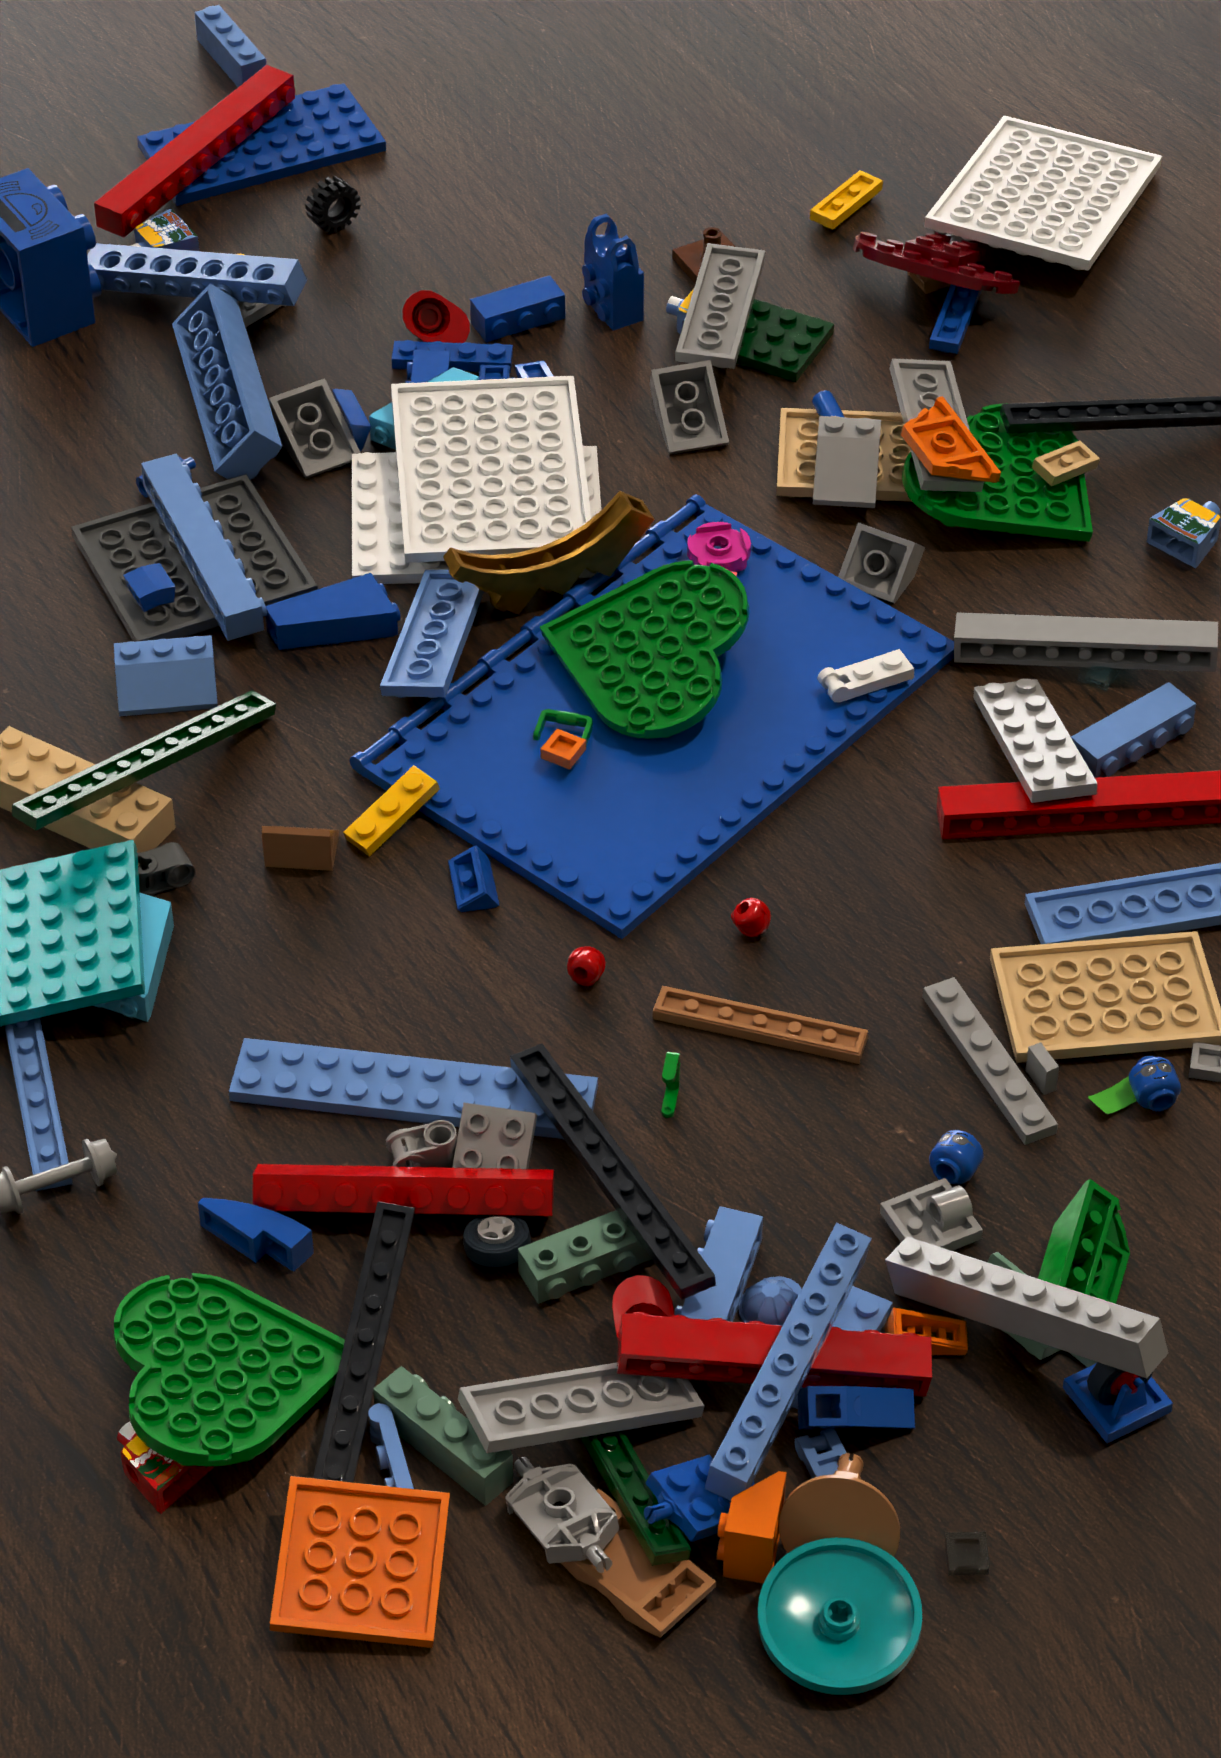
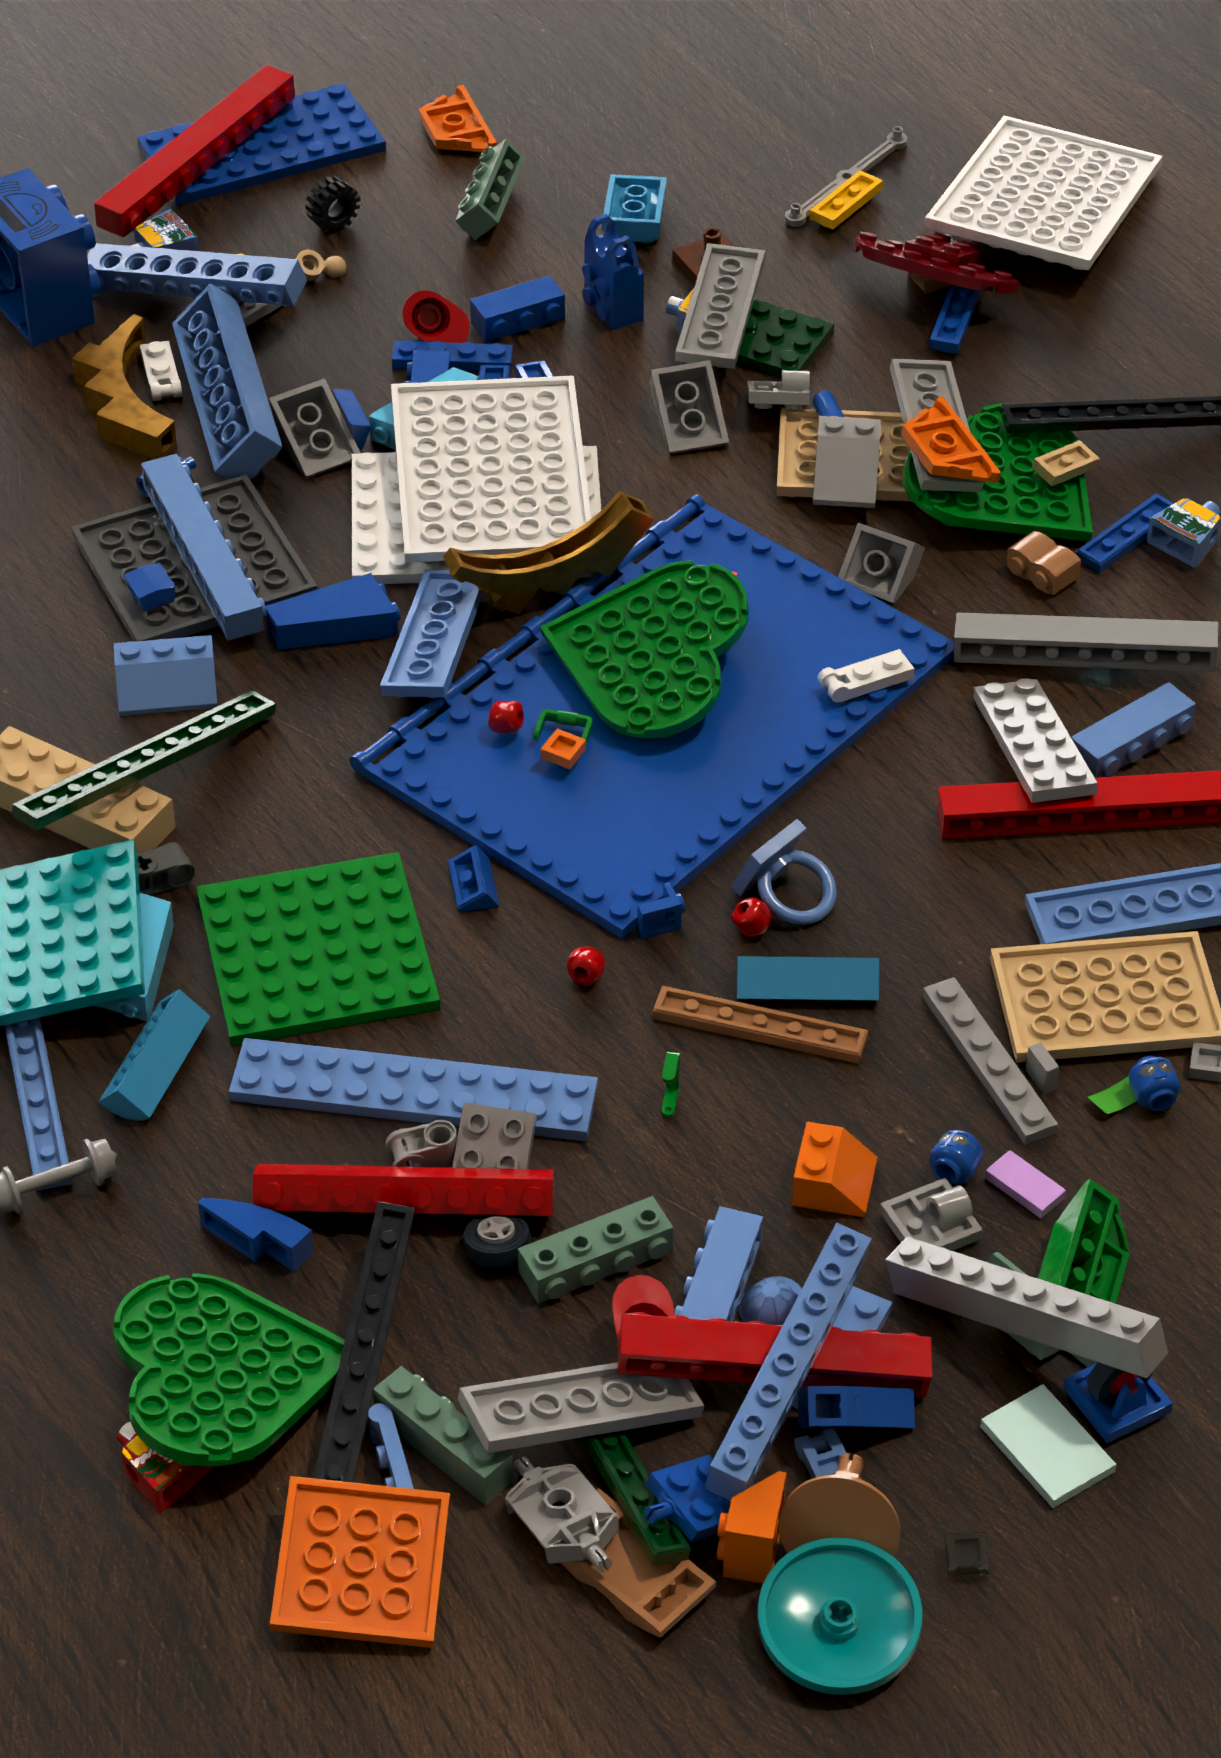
medium blue brick [195,5,266,87] -> none
medium nougat slope [262,826,339,871] -> none
yellow plate [343,765,440,857] -> none
black plate [510,1044,716,1300] -> none
dark pink plate [687,522,751,571] -> none
orange slope [885,1307,968,1355] -> none
none -> pearl gold arch [72,314,177,459]
none -> dark azure brick [98,989,210,1121]
none -> white plate [140,341,182,401]
none -> green plate [196,852,440,1046]
none -> tan plate [296,249,346,281]
none -> orange wing [419,85,497,152]
none -> sand green brick [455,139,526,240]
none -> red piece [488,700,524,734]
none -> dark azure slope [602,174,667,244]
none -> blue bracket [637,882,685,939]
none -> medium blue tile [731,819,837,925]
none -> dark azure brick [737,956,879,1000]
none -> light grey plate [747,370,810,410]
none -> light grey piece [785,126,908,227]
none -> orange slope [792,1122,878,1218]
none -> light aqua tile [980,1384,1116,1508]
none -> lavender tile [985,1150,1066,1219]
none -> medium nougat brick [1007,531,1081,595]
none -> blue tile [1076,493,1174,574]

